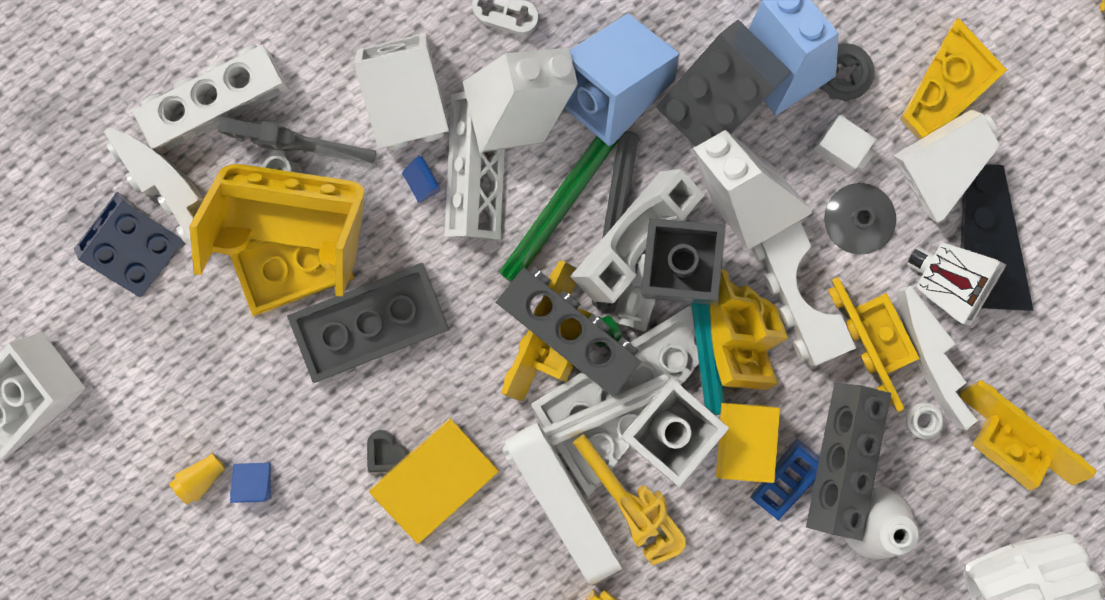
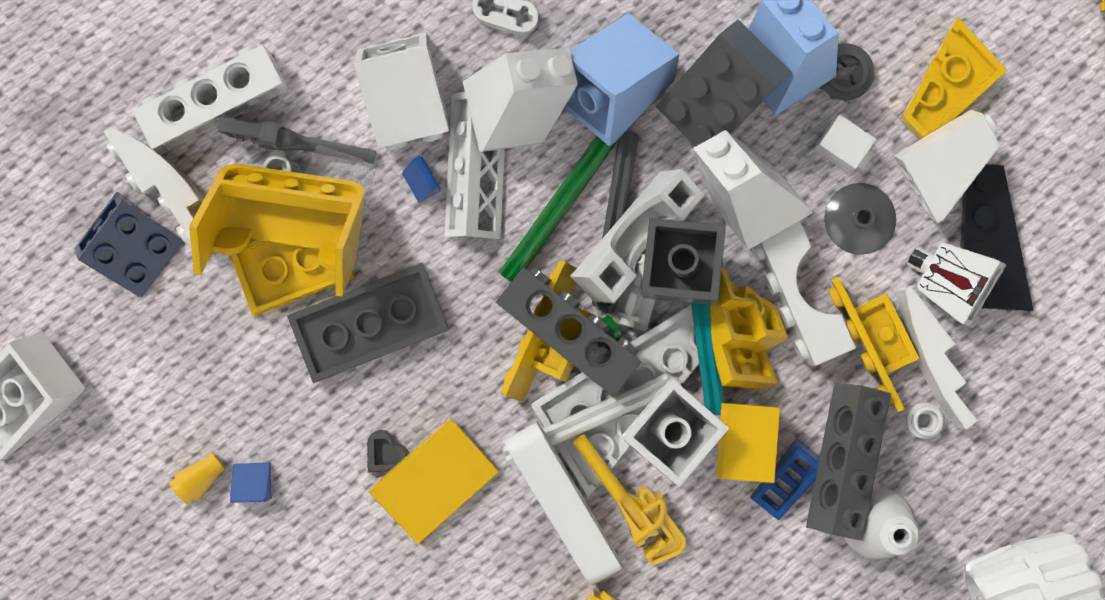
yellow bracket [959,380,1097,490] -> none

